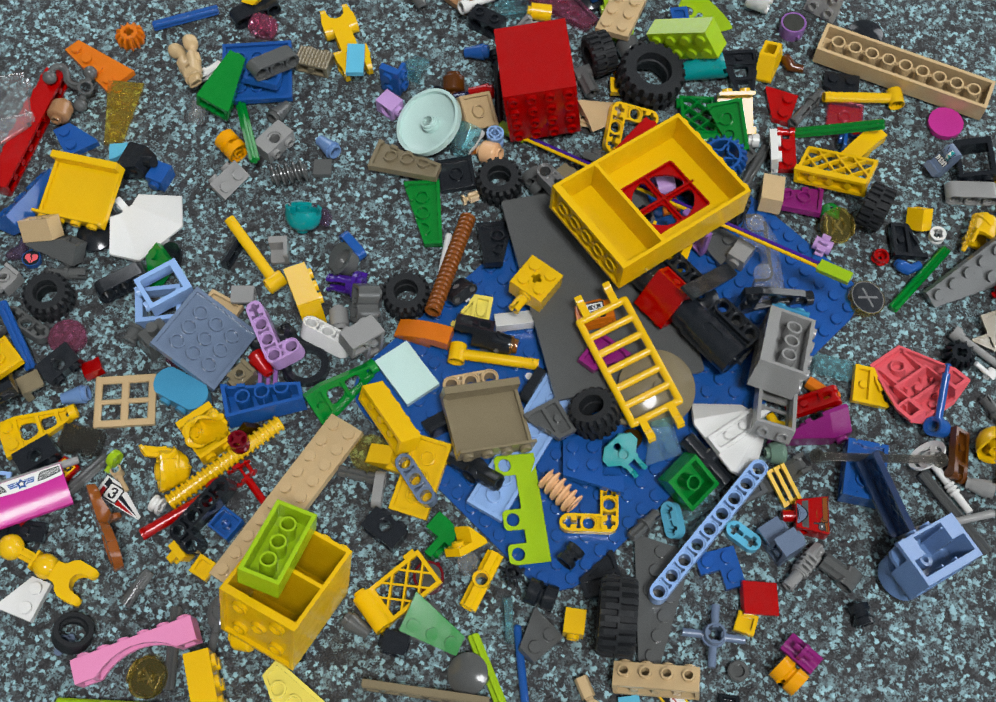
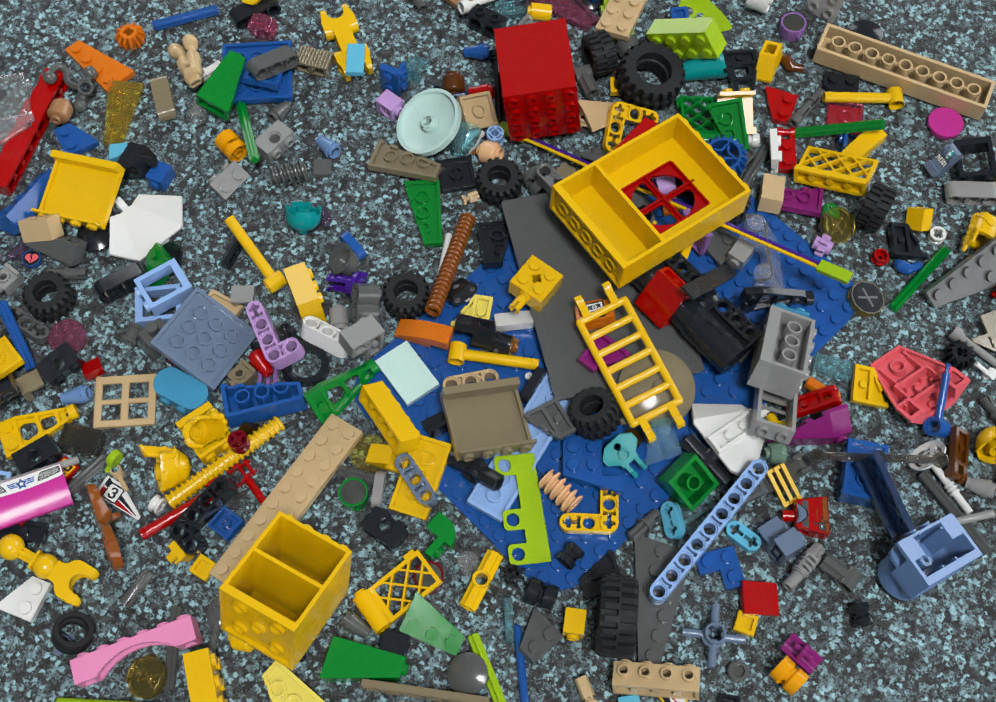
lime brick [237,499,317,598] -> none
light grey panel [268,235,290,265] -> none
yellow slope [444,526,488,557] -> none
none -> dark tan beam [149,75,178,122]
none -> green slope [319,636,409,682]
none -> piece [338,477,370,512]

